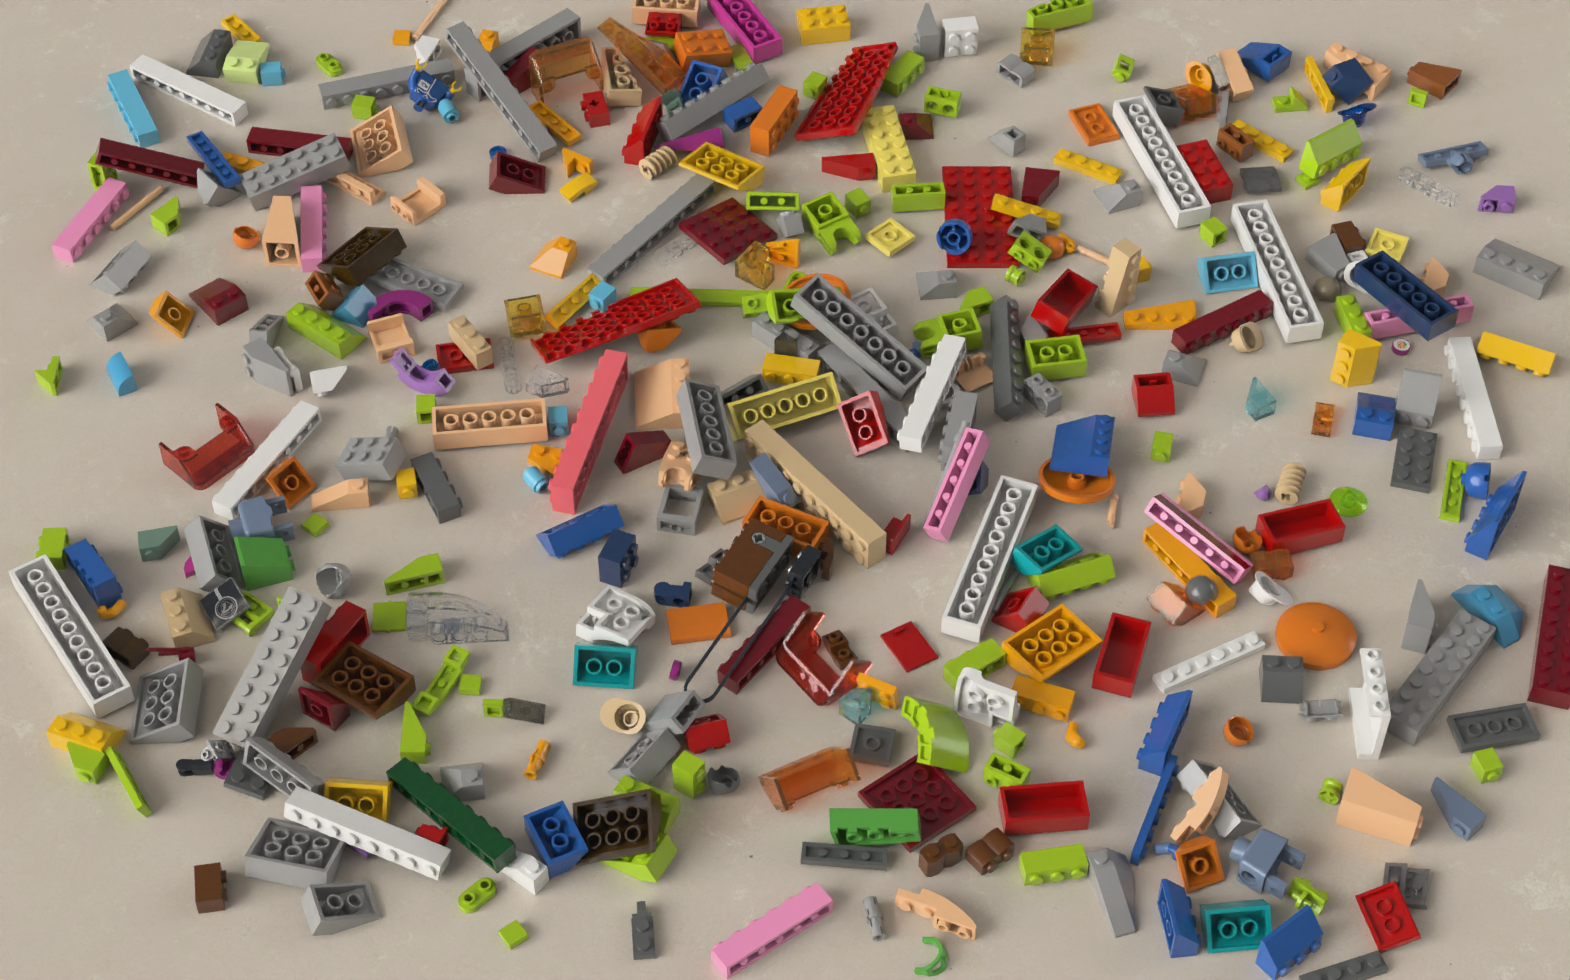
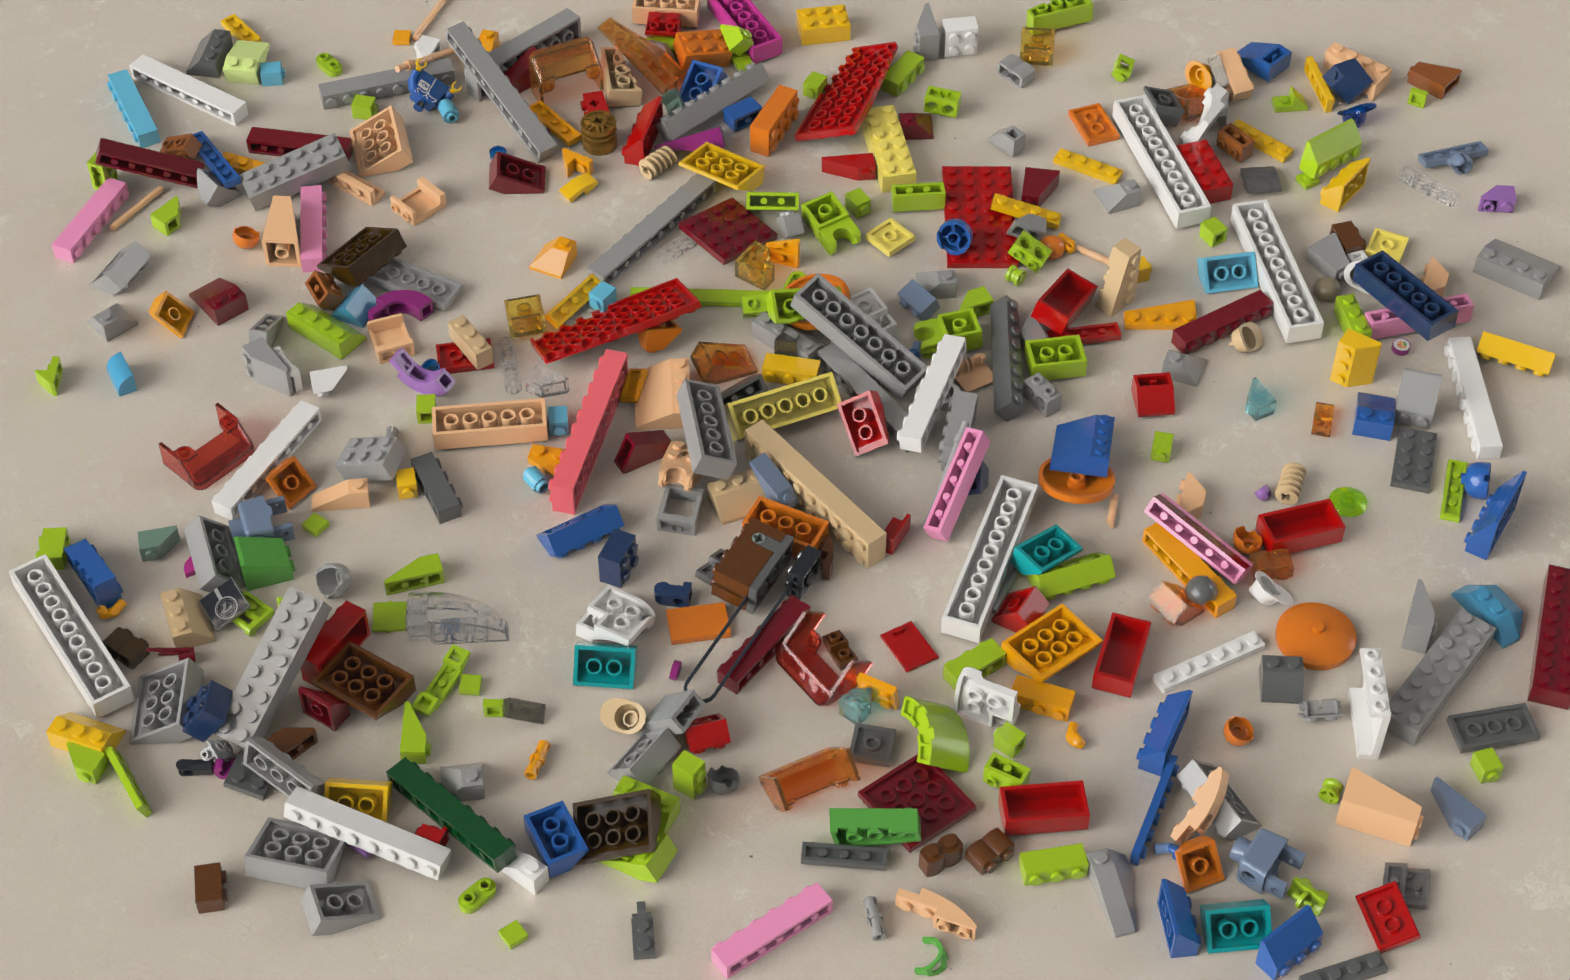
none -> dark orange brick [159,133,202,160]
none -> dark blue brick [182,680,233,742]
none -> light nougat bar [395,47,455,73]
none -> pearl gold wheel [580,110,618,156]
none -> light orange tile [619,368,648,402]
none -> clear orange slope [690,341,758,384]
none -> lime slope [719,24,754,56]
none -> sand blue brick [897,279,940,321]
none -> white slope [1179,83,1228,144]

